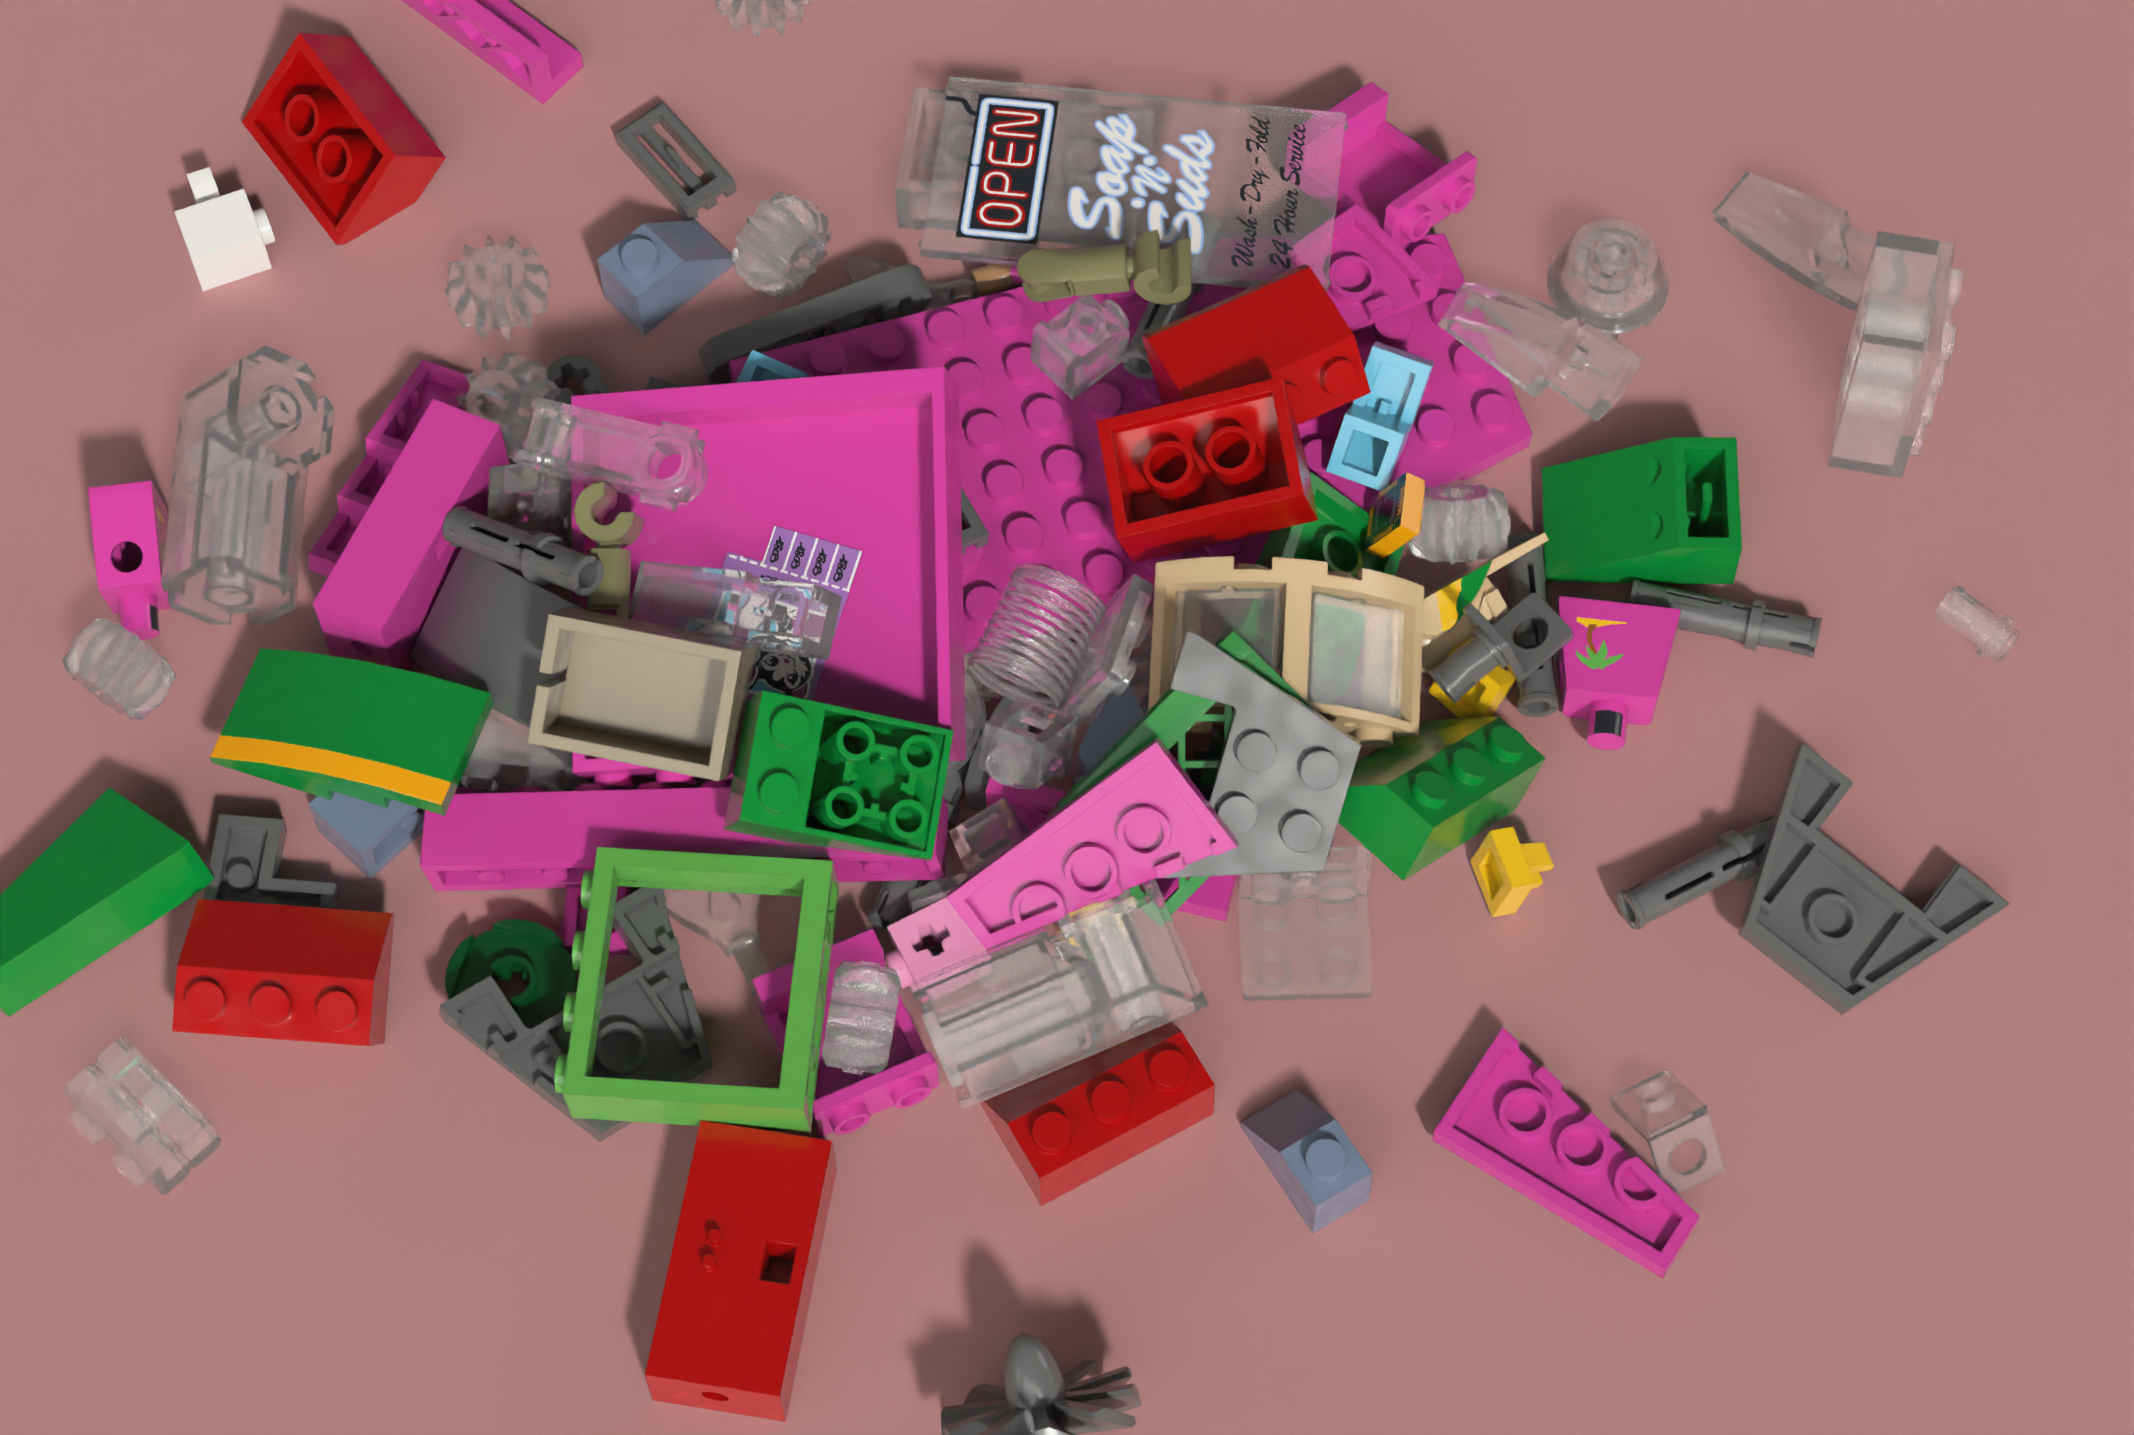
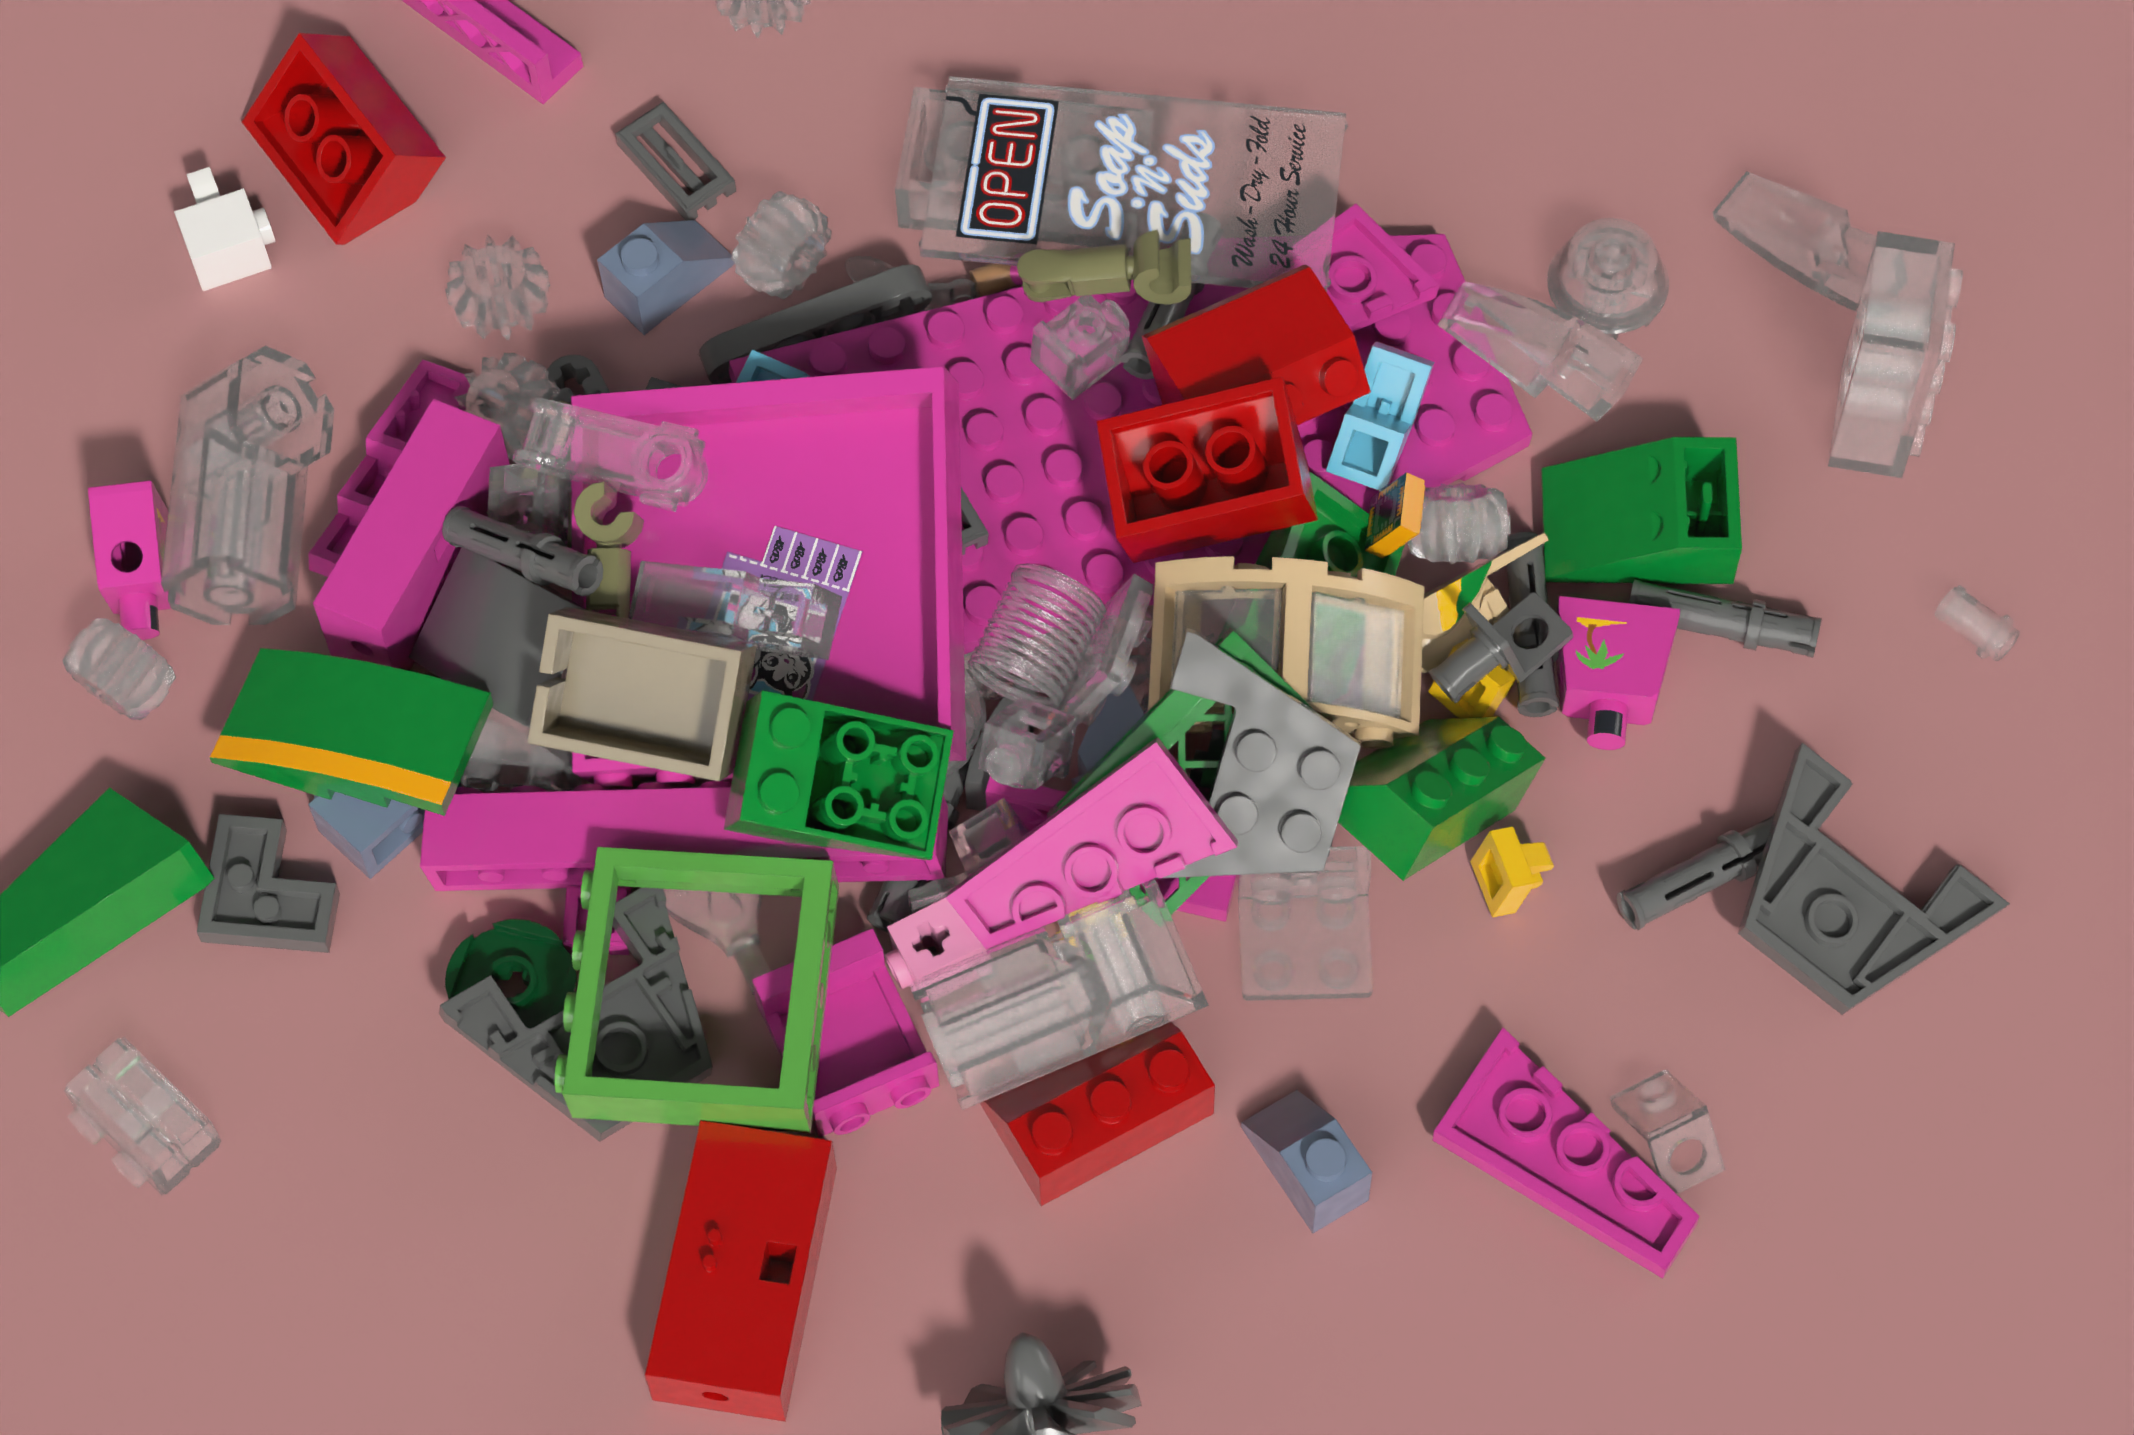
red slope [172,899,394,1046] -> none
clear gear [822,960,901,1075] -> none
dark pink panel [1284,82,1477,247] -> none

